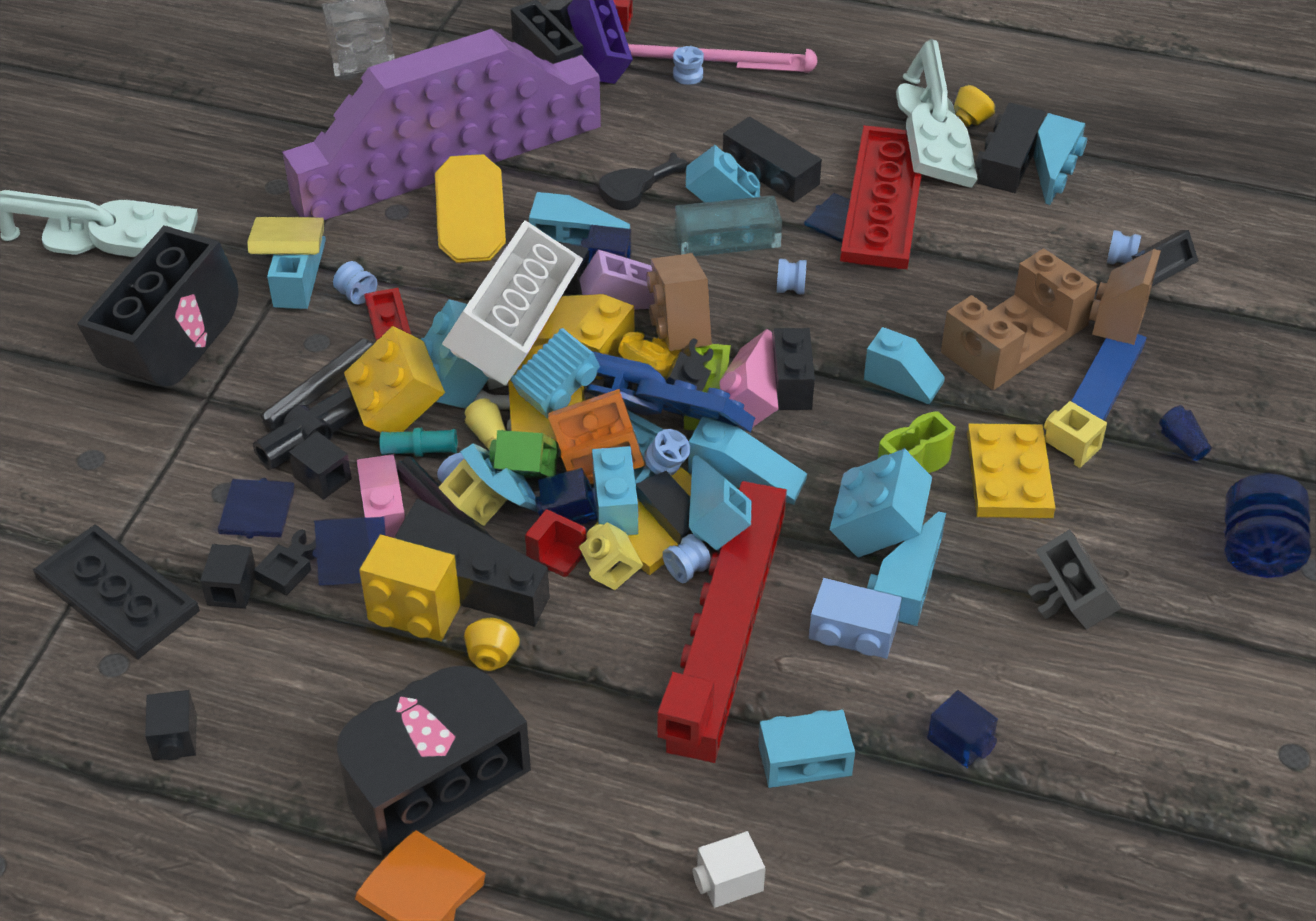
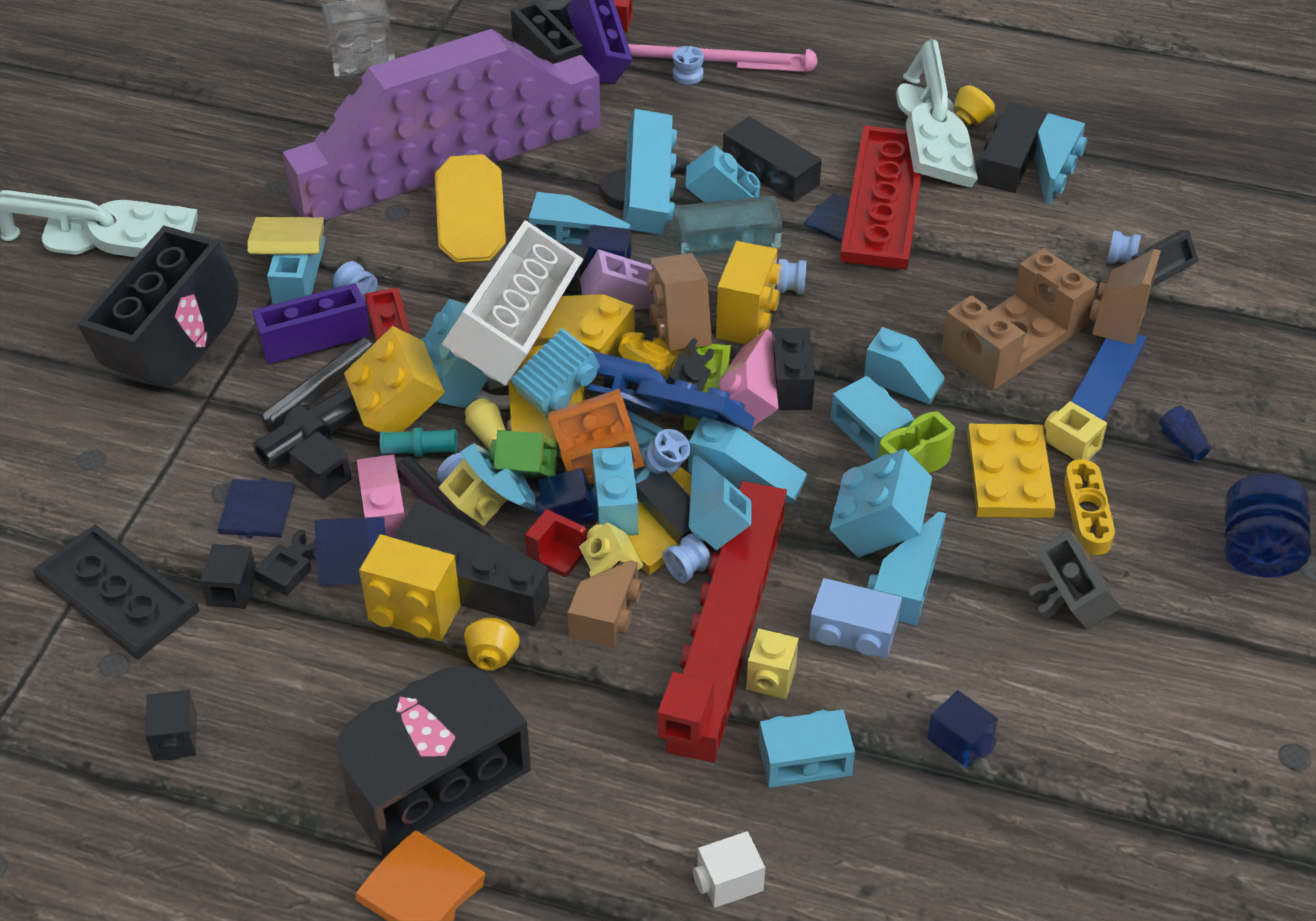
none -> dark purple brick [252,283,370,364]
none -> medium nougat slope [567,561,643,648]
none -> medium azure brick [623,109,677,235]
none -> yellow brick [716,241,782,344]
none -> light yellow brick [746,628,799,699]
none -> medium azure brick [831,376,915,461]
none -> yellow beam [1064,459,1115,555]

